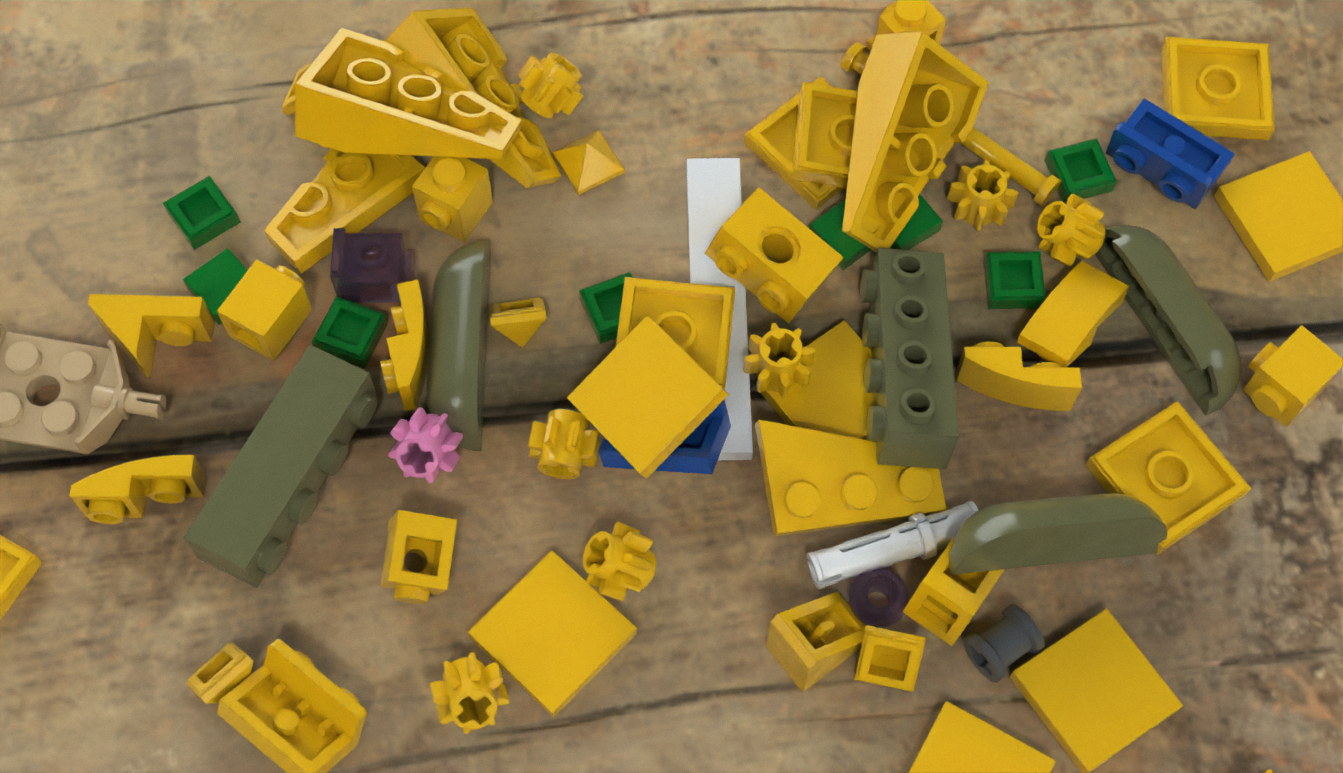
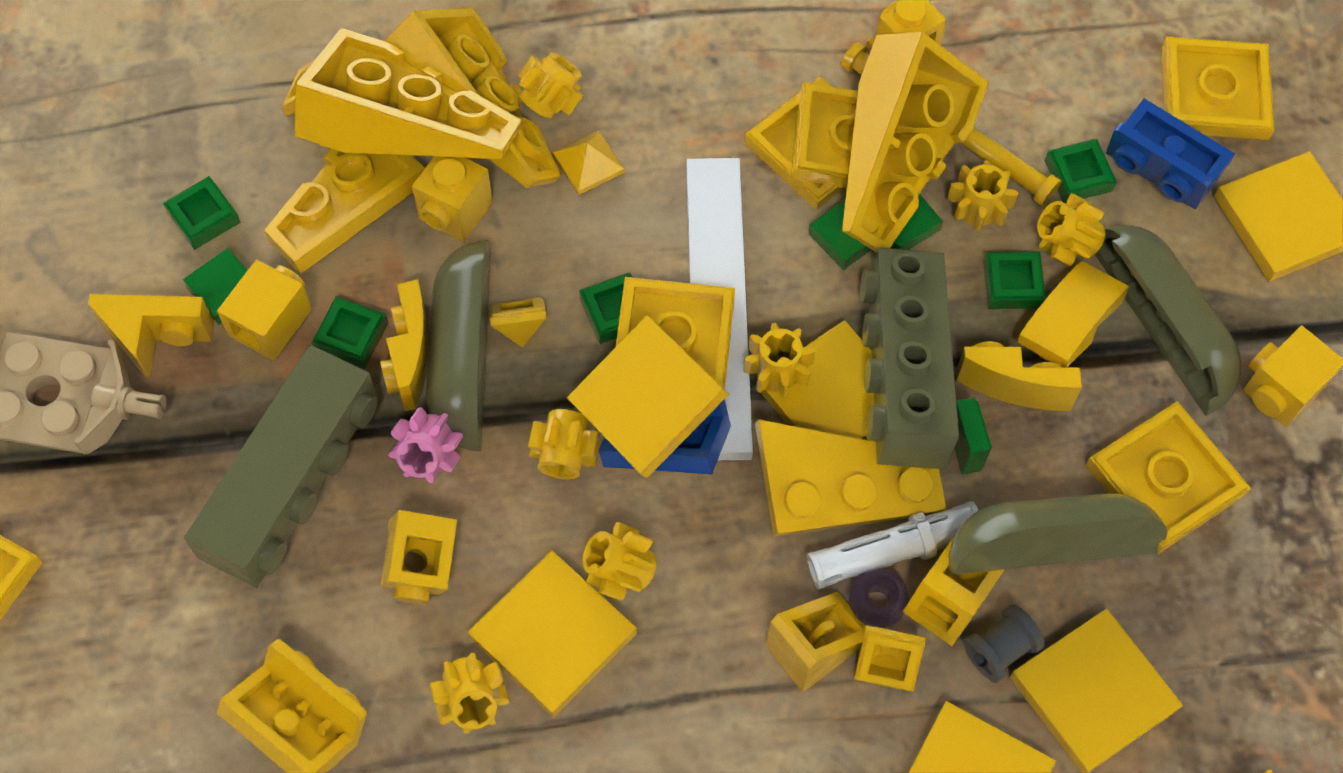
yellow slope [69,455,207,524] -> none
yellow slope [186,642,253,704] -> none
brick [330,228,415,303] -> none
yellow brick [704,187,844,324] -> none
none -> green tile [954,397,992,475]

